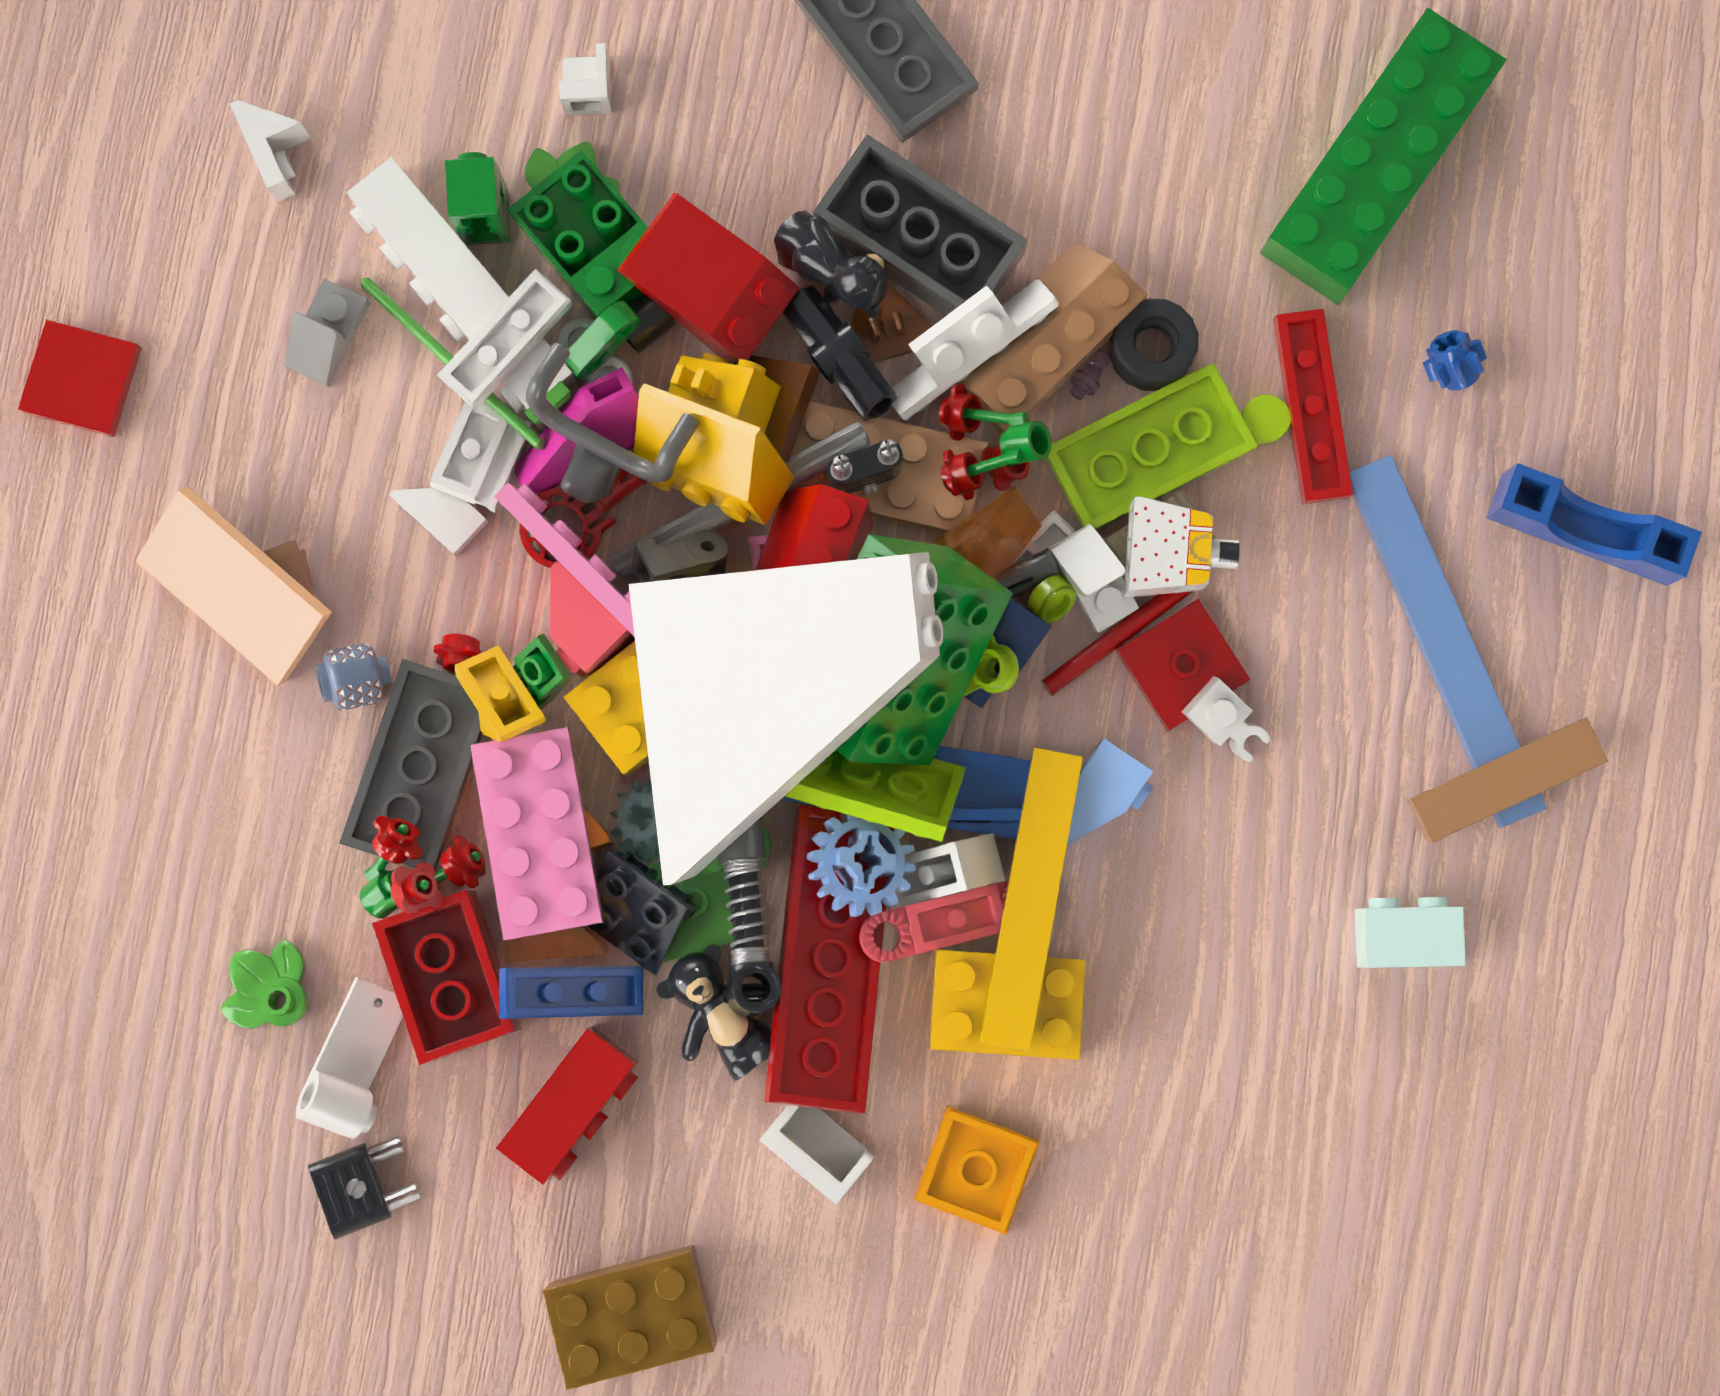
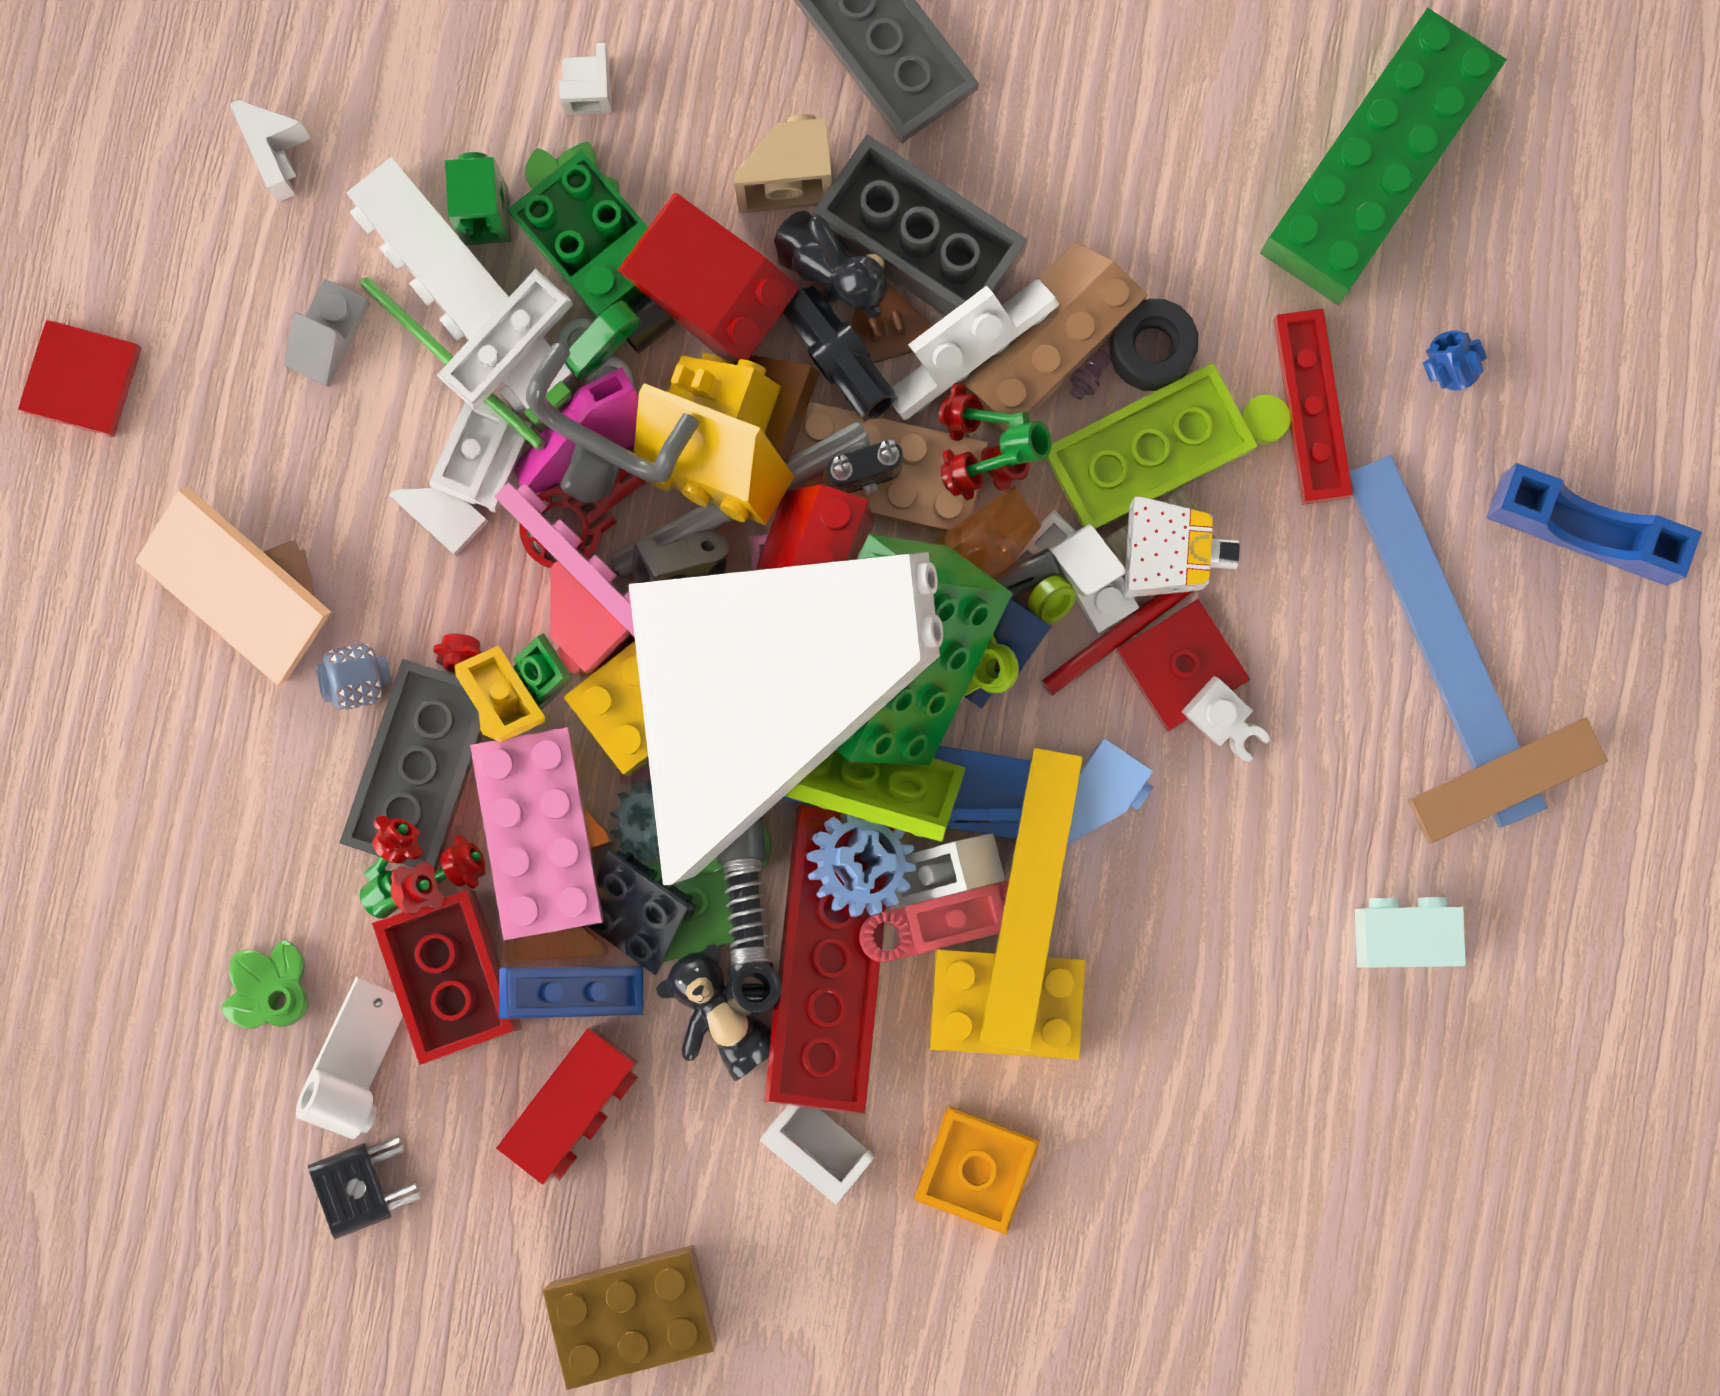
none -> tan slope [733,114,832,213]

